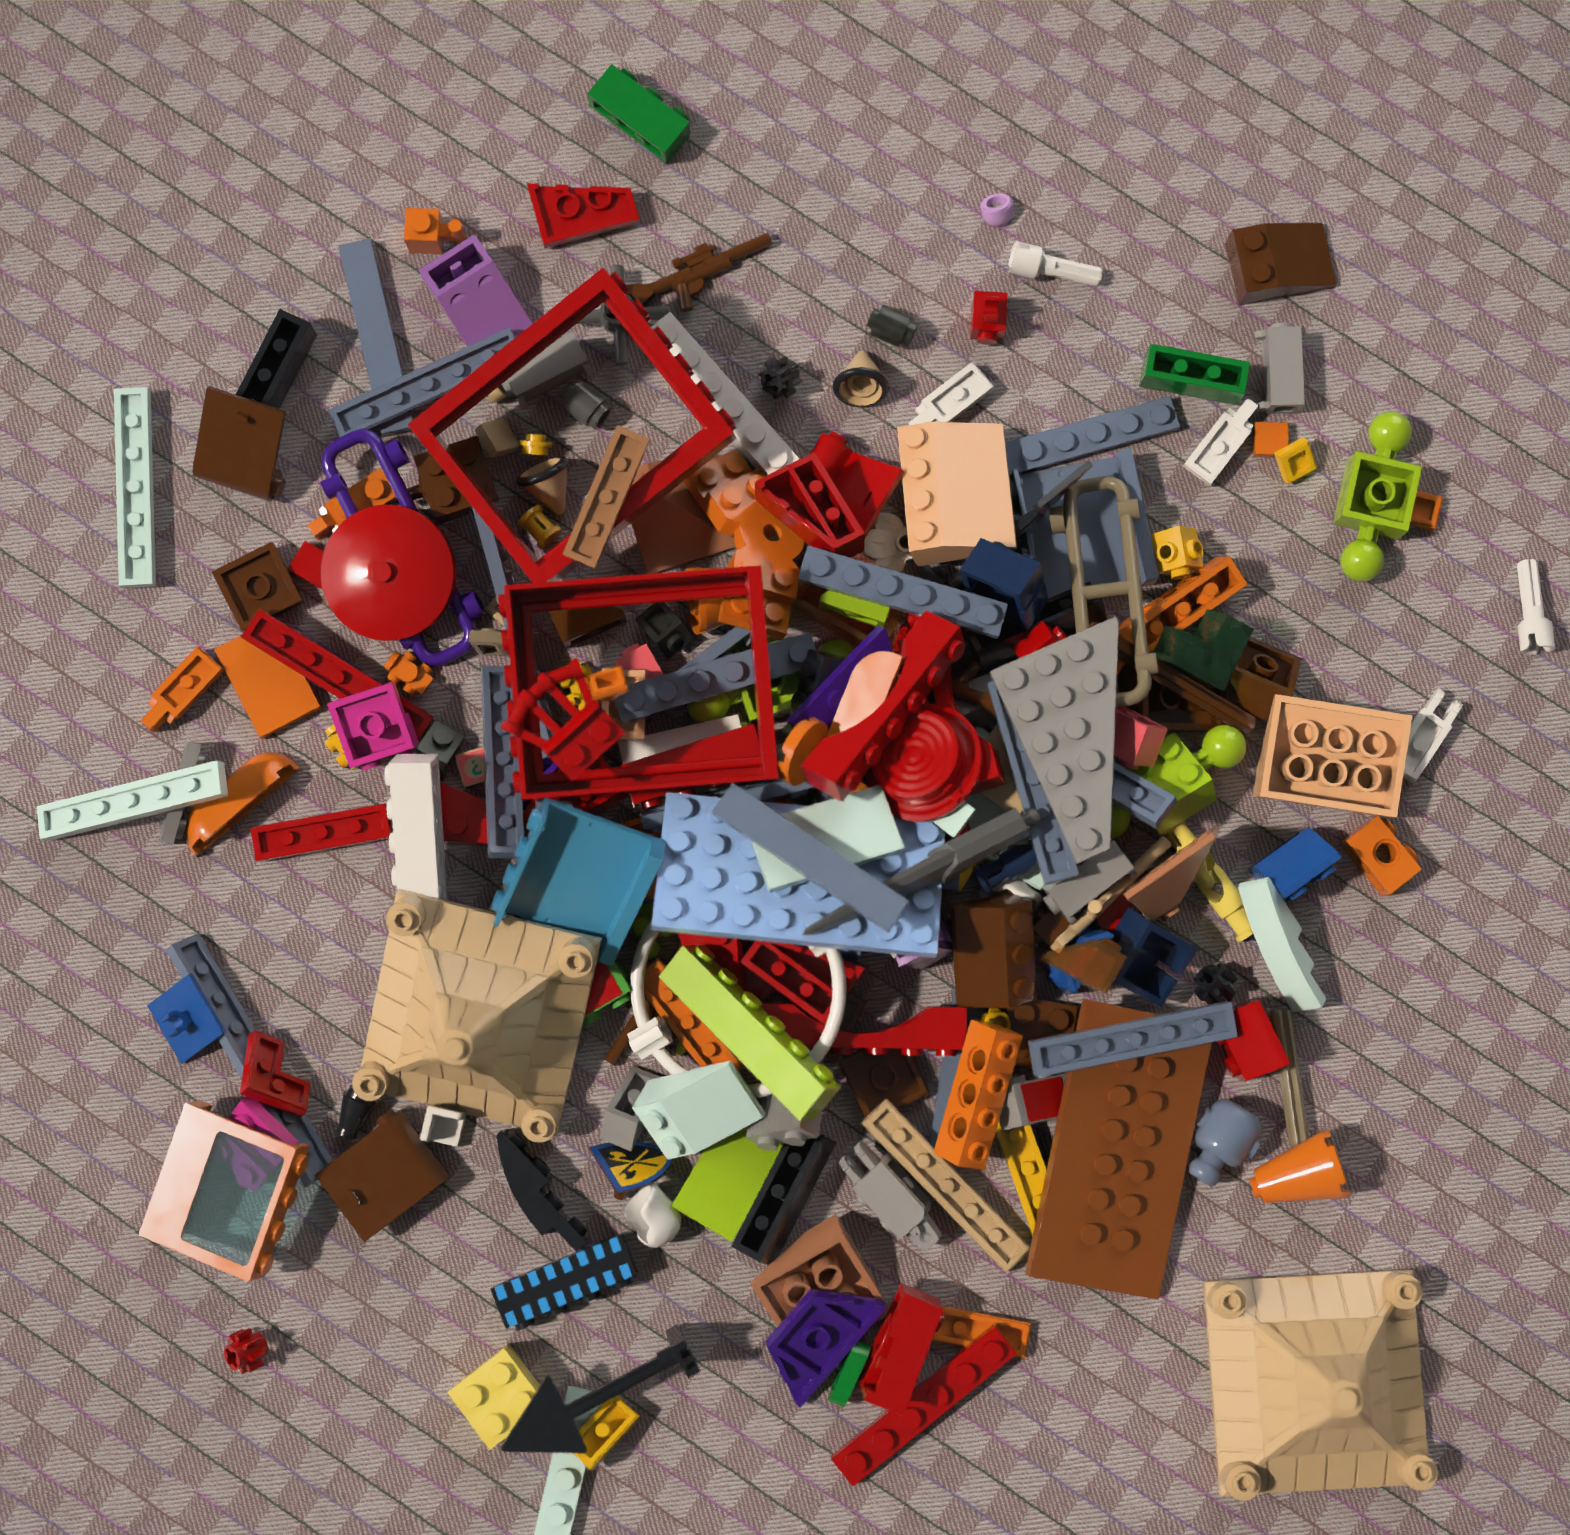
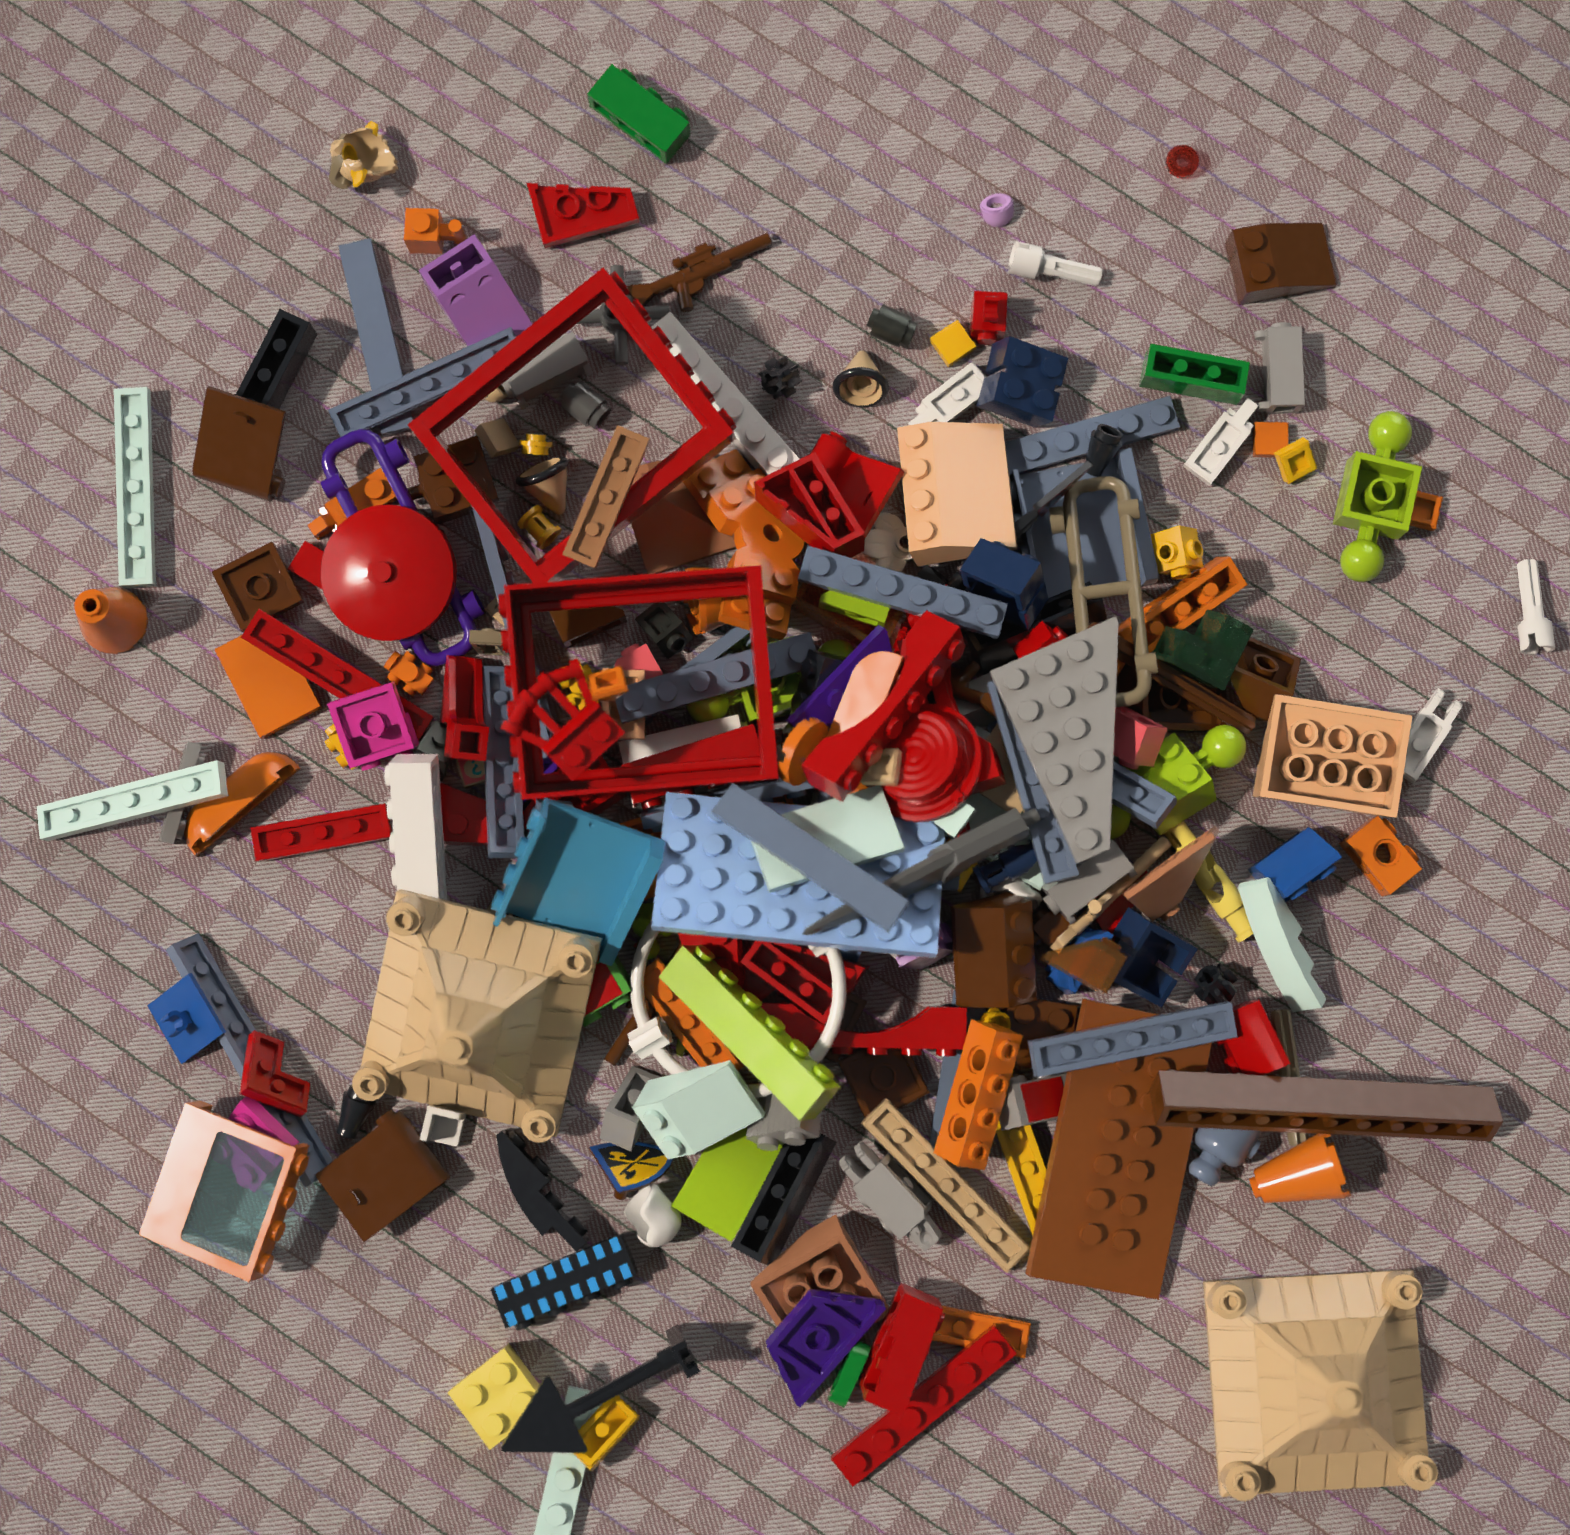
orange hinge [140,646,225,733] -> none
red gear [224,1328,268,1374] -> none
none -> orange cone [74,587,148,654]
none -> tan hair [329,121,398,189]
none -> red arch [440,655,489,761]
none -> tan tile [861,748,902,786]
none -> yellow tile [930,320,976,367]
none -> dark blue piece [977,336,1069,428]
none -> black cone [1086,424,1123,477]
none -> reddish brown brick [1149,1070,1503,1142]
none -> clear red plate [1166,145,1199,178]

